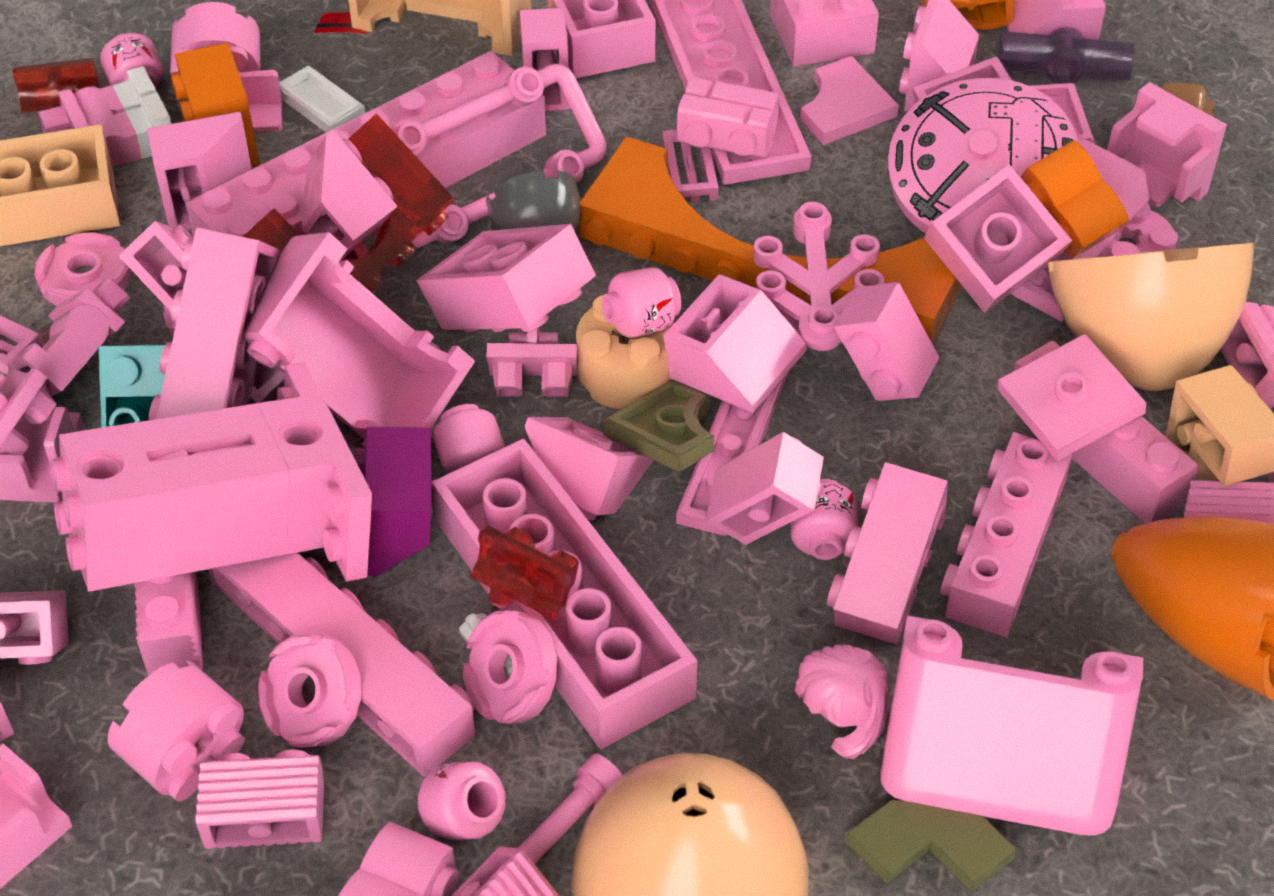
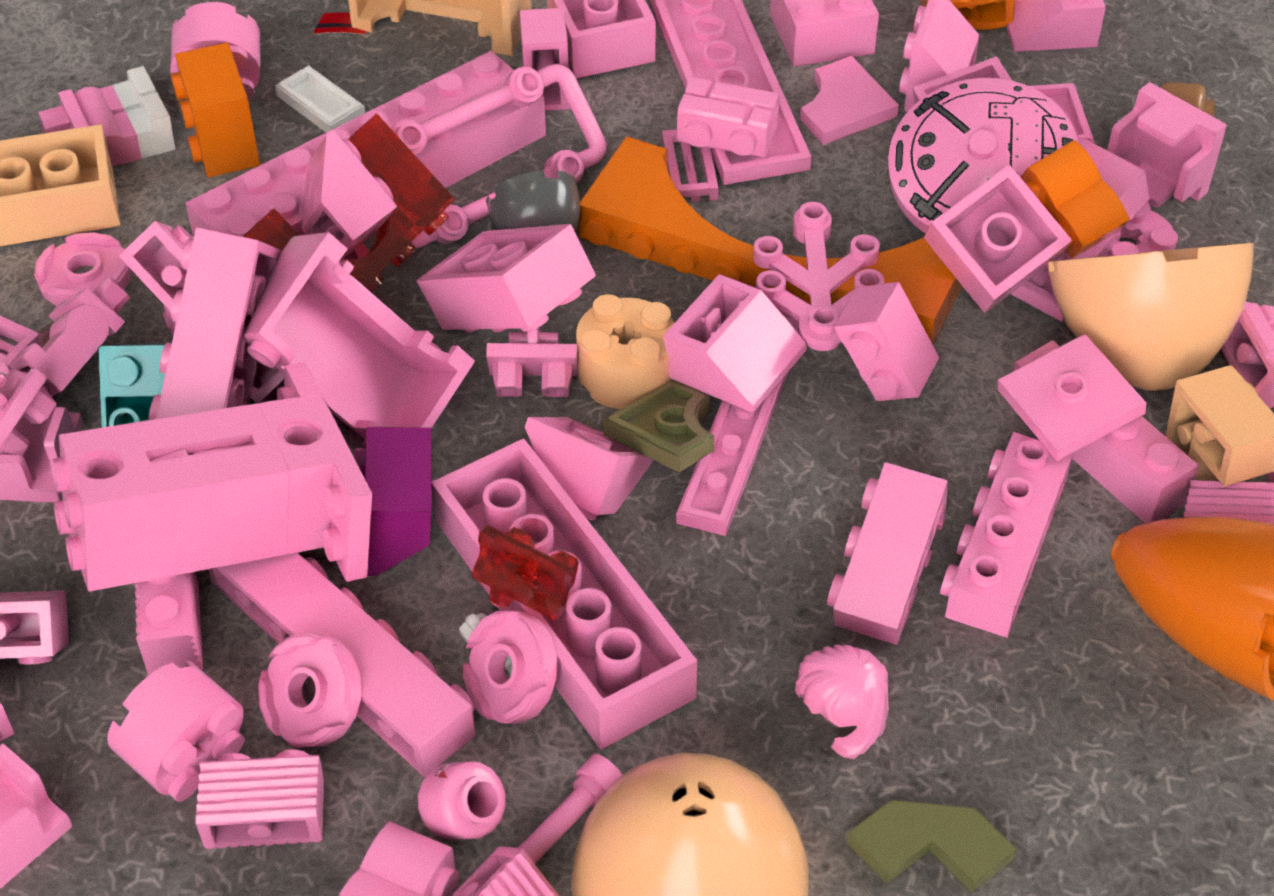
clear red hips [12,58,100,113] -> none
bright pink head [100,33,164,89] -> none
bright pink slope [147,112,252,230] -> none
bright pink panel [239,70,283,133] -> none
bright pink head [432,404,505,475] -> none
bright pink head [602,267,681,338] -> none
bright pink brick [705,432,824,545] -> none
bright pink head [790,479,860,560] -> none
bright pink windscreen [880,616,1143,836] -> none
clear purple piece [998,27,1134,84] -> none

